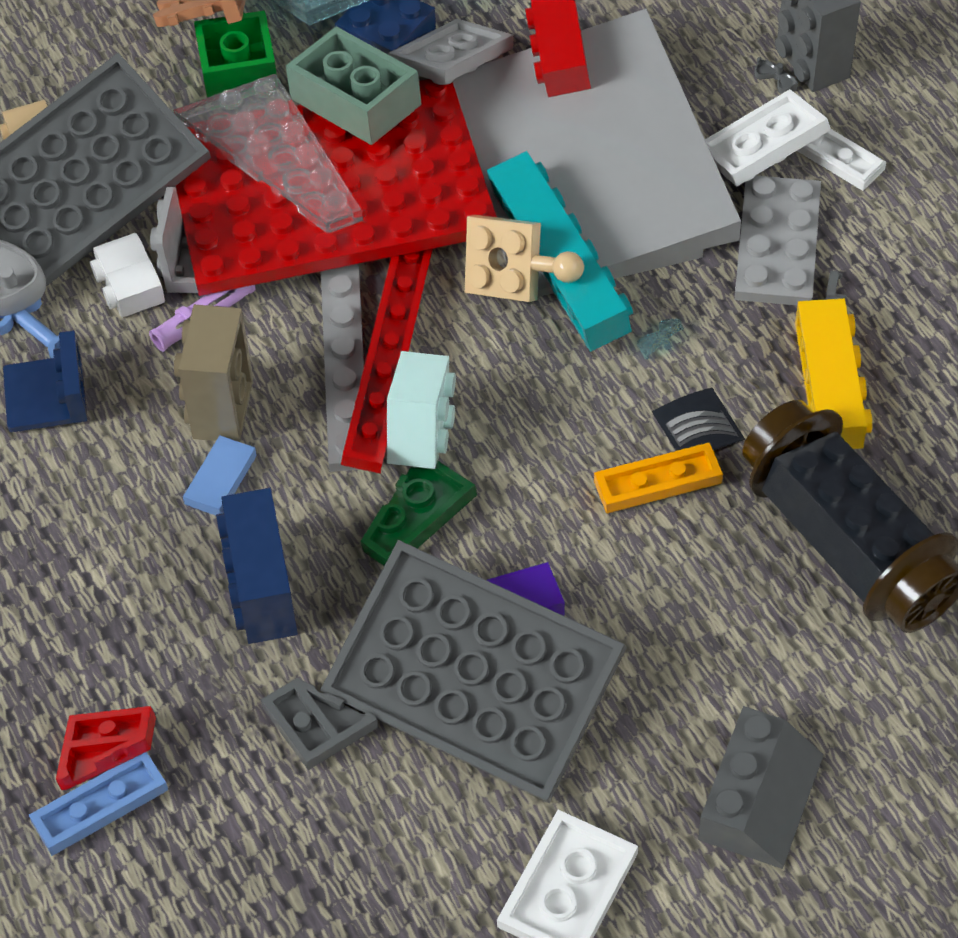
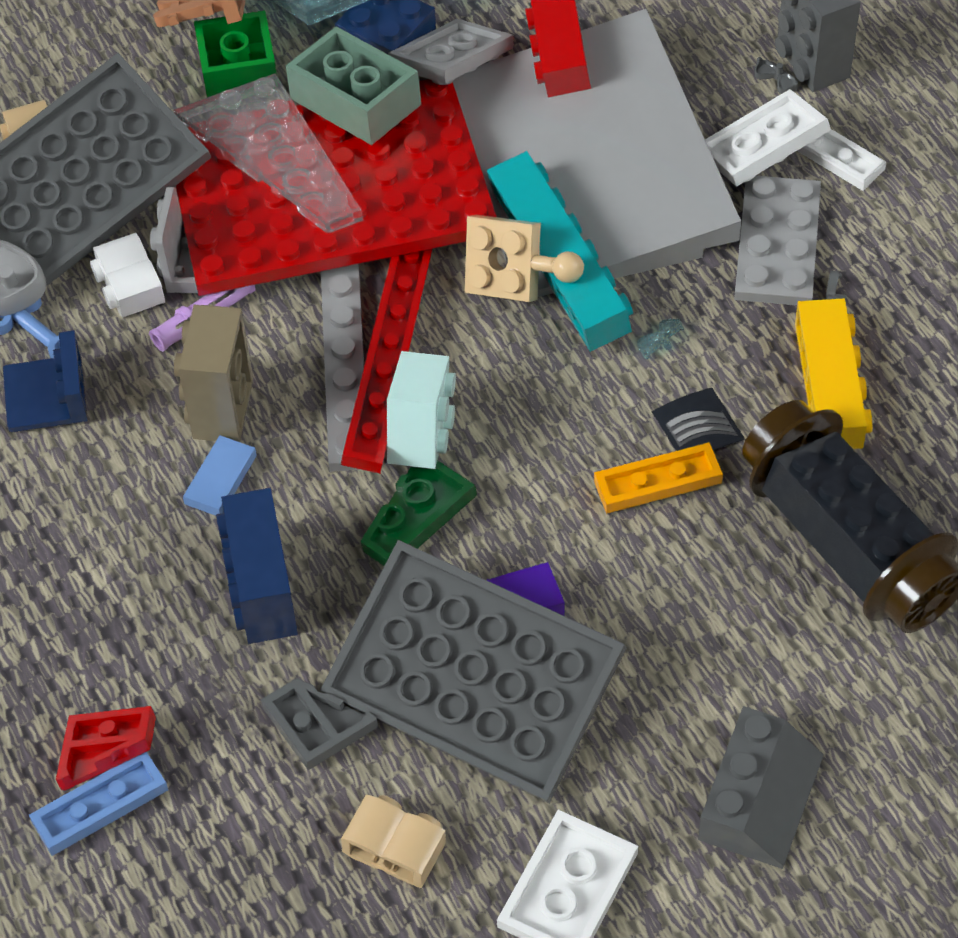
none -> tan brick [341,795,446,888]

